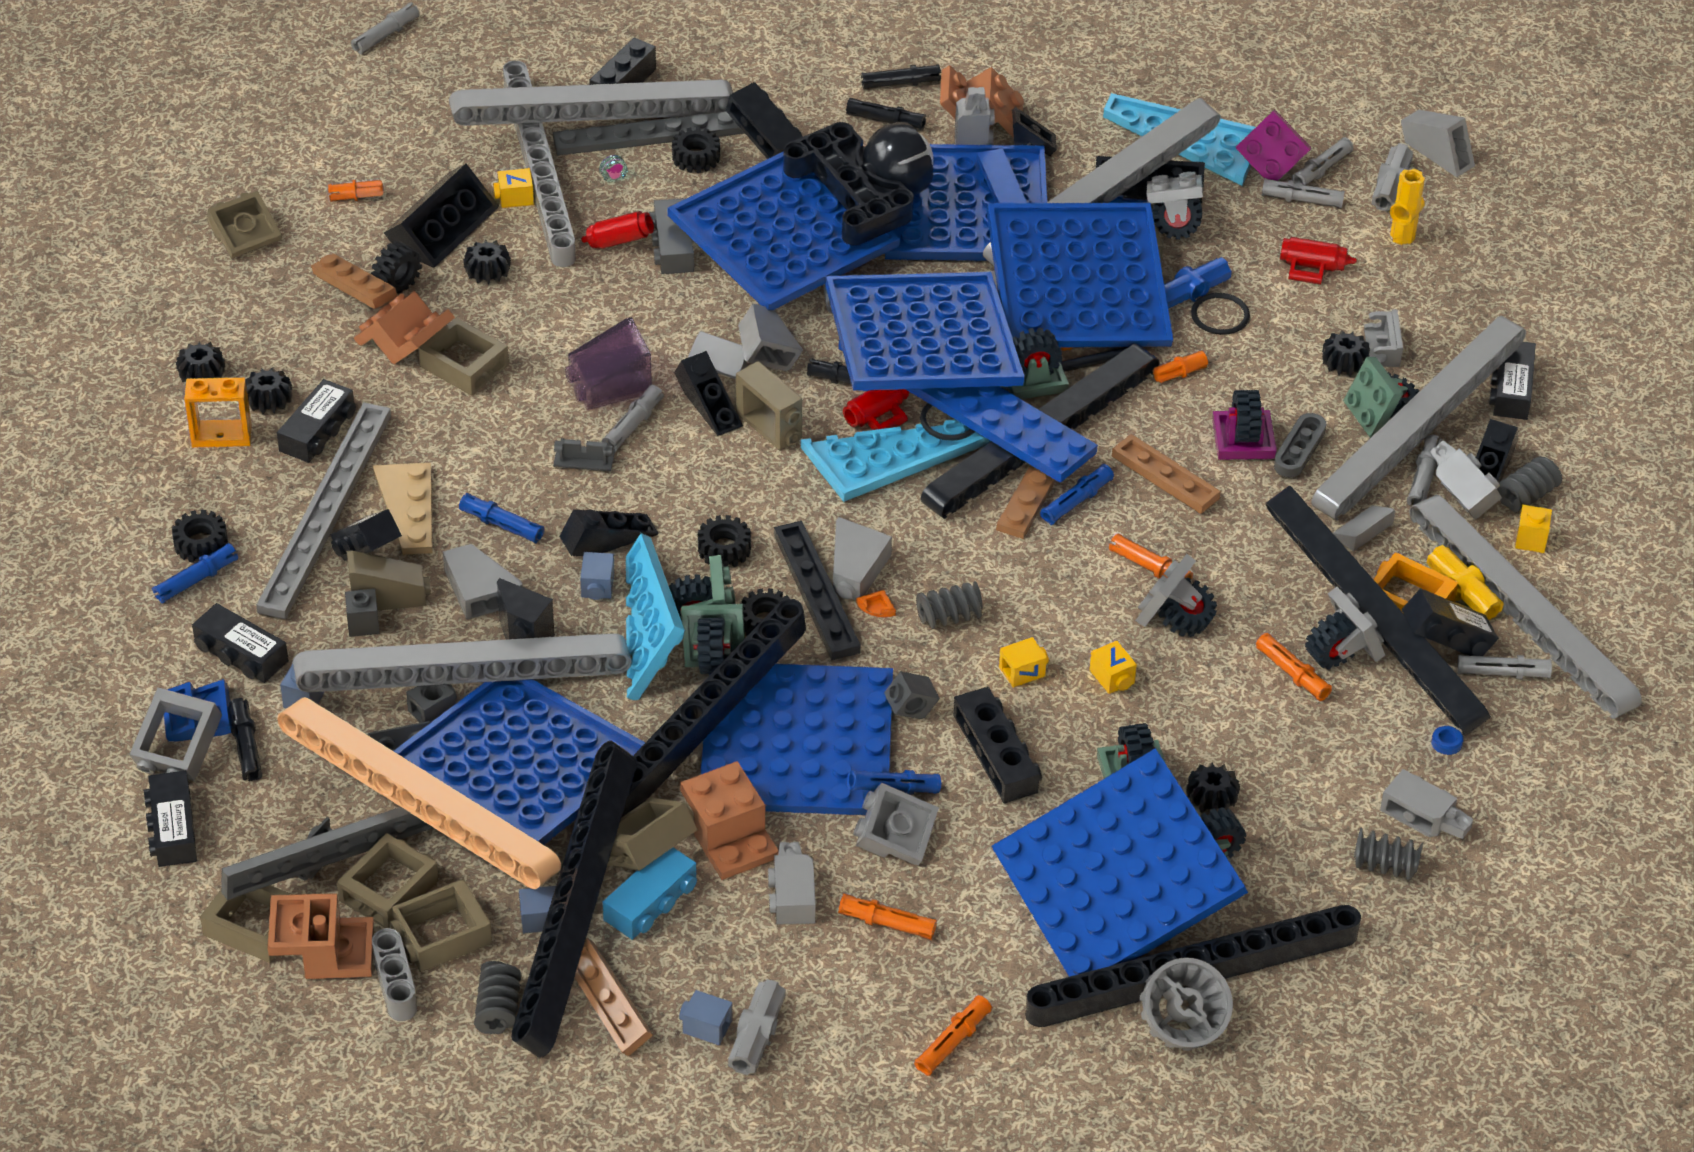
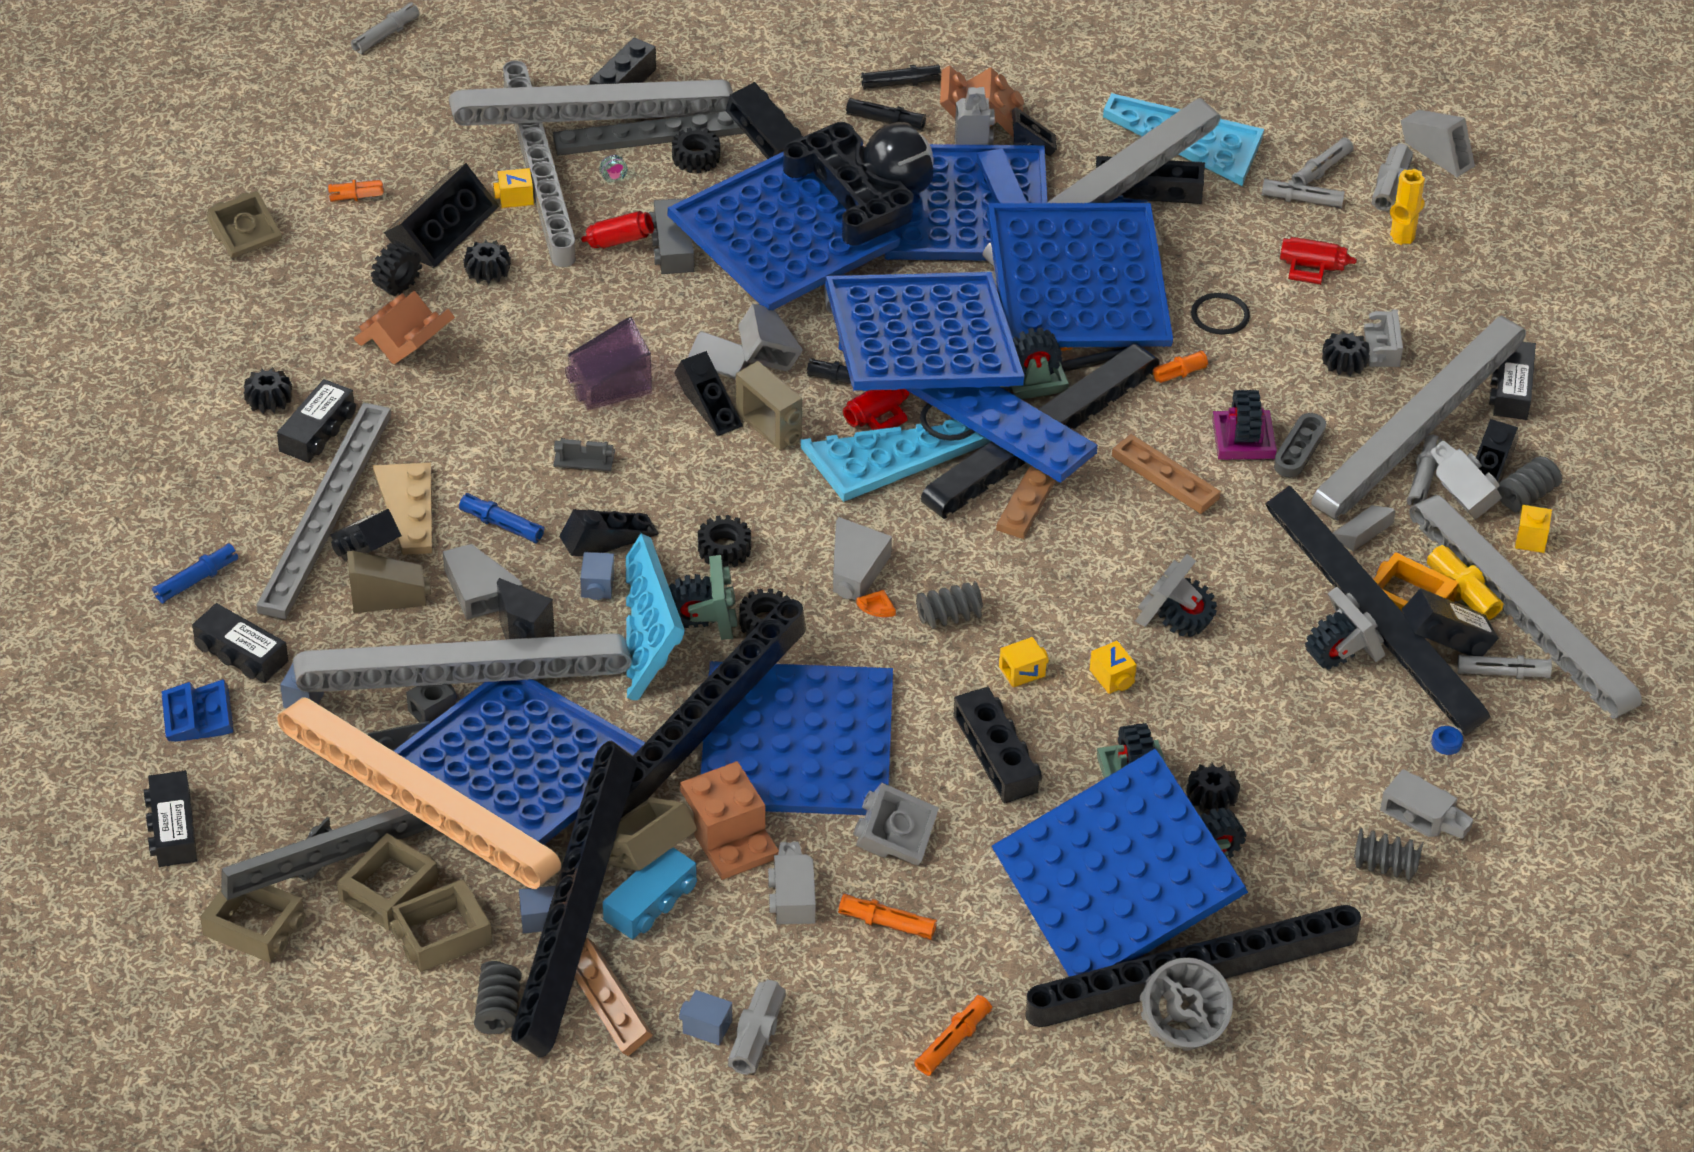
light grey window [129,687,222,781] -> none
black tyre [172,510,228,563] -> none
black gear [176,341,226,382] -> none
light orange window [184,377,252,448] -> none
black pin [229,698,263,781] -> none
nougat bracket [268,893,374,979] -> none
medium nougat plate [311,253,397,309] -> none
dark grey brick [345,589,380,637] -> none
light grey beam [372,928,417,1021] -> none
dark tan window [419,317,509,396] -> none
light grey pin [601,385,664,452] -> none
plate [681,604,745,674] -> none
black plate [774,521,861,661] -> none
blue pin [847,770,941,795] -> none
dark grey brick [884,671,940,719] -> none
blue pin [1040,464,1114,525] -> none
orange pin [1109,533,1193,579] -> none
plate [1147,172,1203,240] -> none
blue piece [1164,257,1232,309] -> none
magenta plate [1235,109,1312,181] -> none
orange pin [1256,633,1332,701] -> none
sand green plate [1343,357,1419,438] -> none

